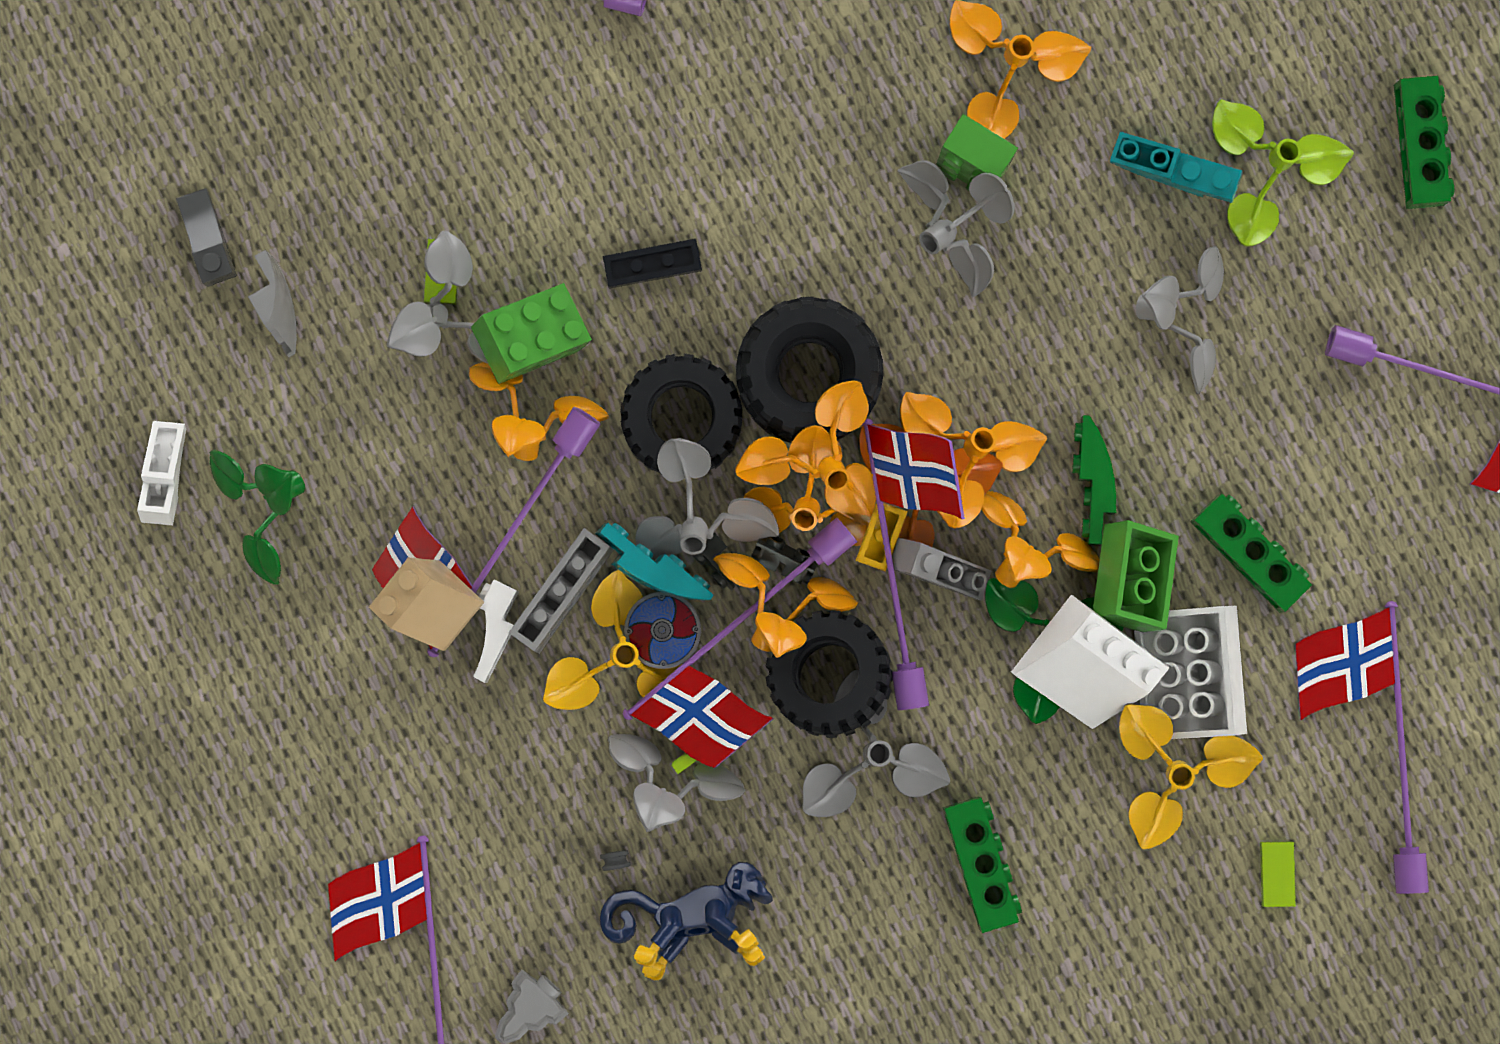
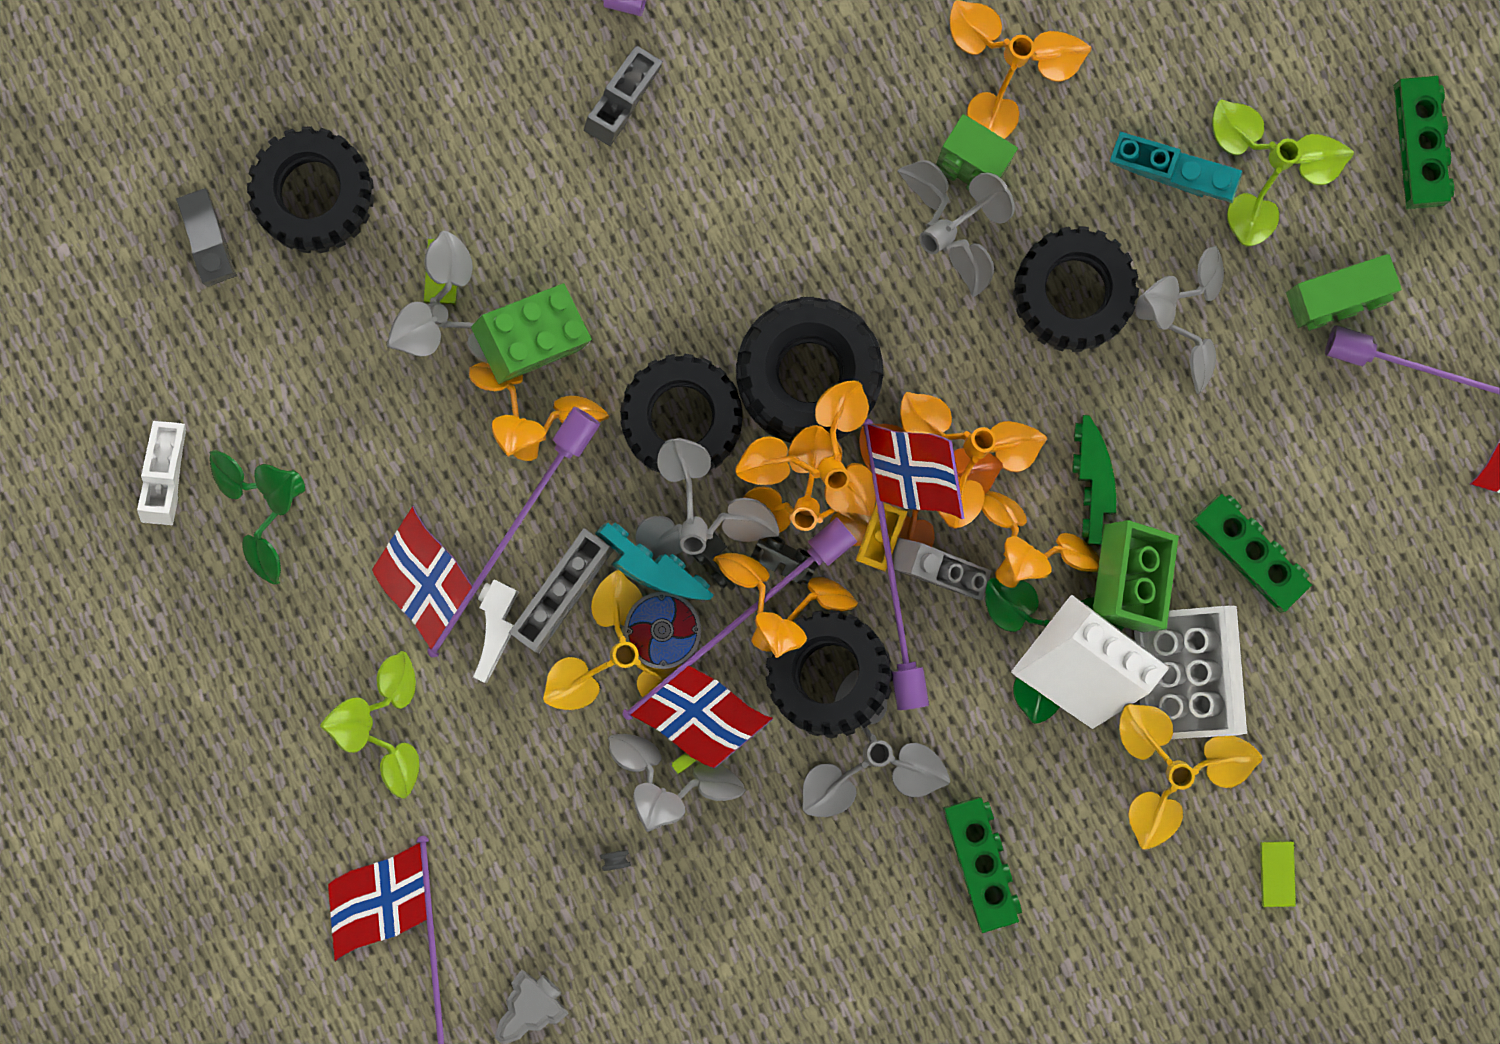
light grey slope [248,250,297,357] -> none
tan slope [369,557,484,651] -> none
dark blue animal [600,862,773,980] -> none
black plate [603,238,702,289] -> none
flag [1295,601,1429,894] -> none
none -> black tyre [247,126,374,253]
none -> lime plant [320,651,419,799]
none -> dark grey slope [583,45,663,147]
none -> black tyre [1013,226,1139,352]
none -> bright green brick [1286,254,1402,331]

